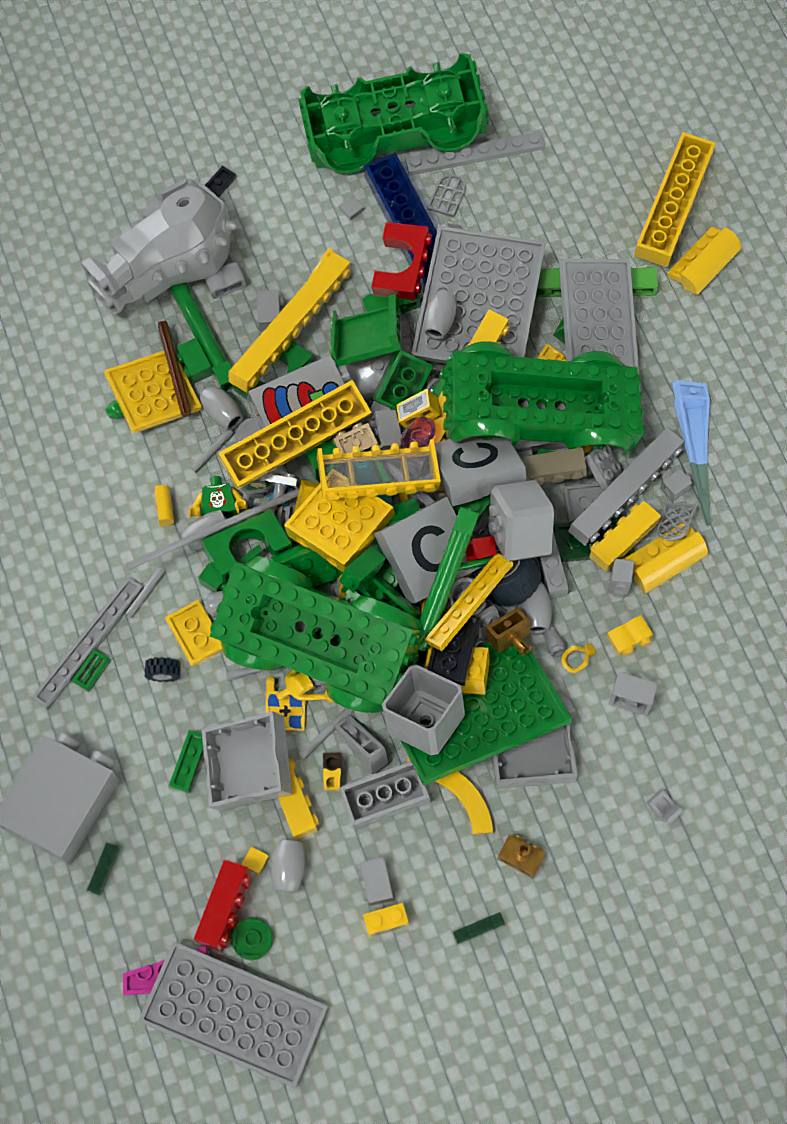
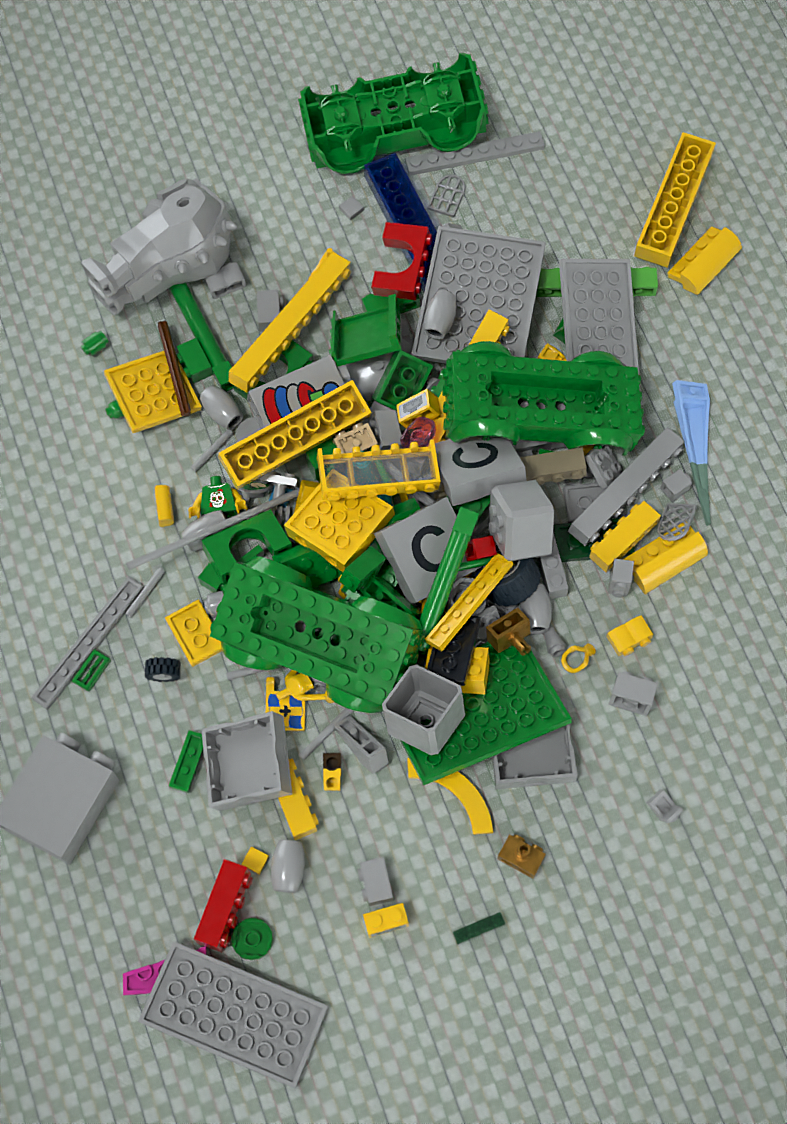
clear green piece [86,842,120,897] -> none
black tile [205,165,236,198] -> none
light grey brick [339,761,431,830] -> none
none -> green brick [80,330,109,356]

